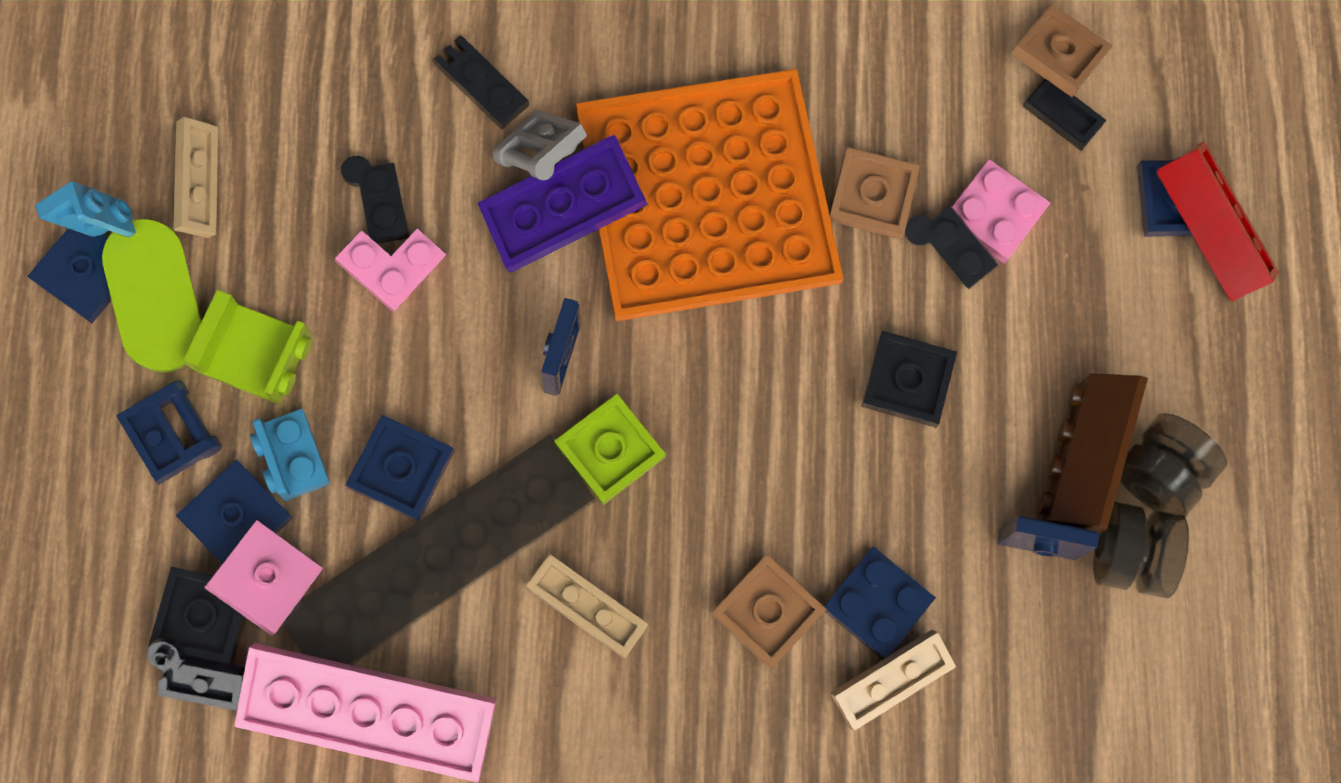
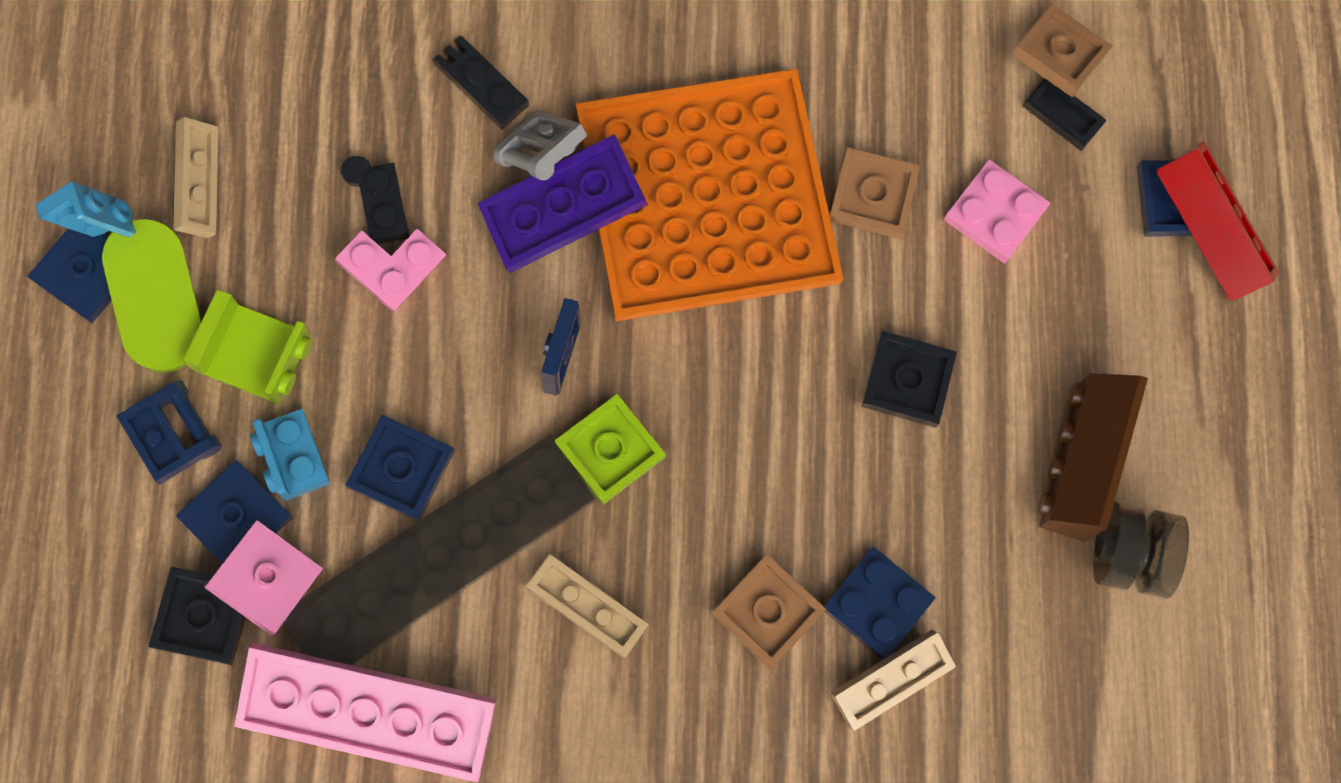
hinge [147,637,245,711] -> none
black hinge [905,206,1000,289] -> none
dark blue plate [997,516,1099,560] -> none
clear smoke wheel [1120,413,1227,520] -> none

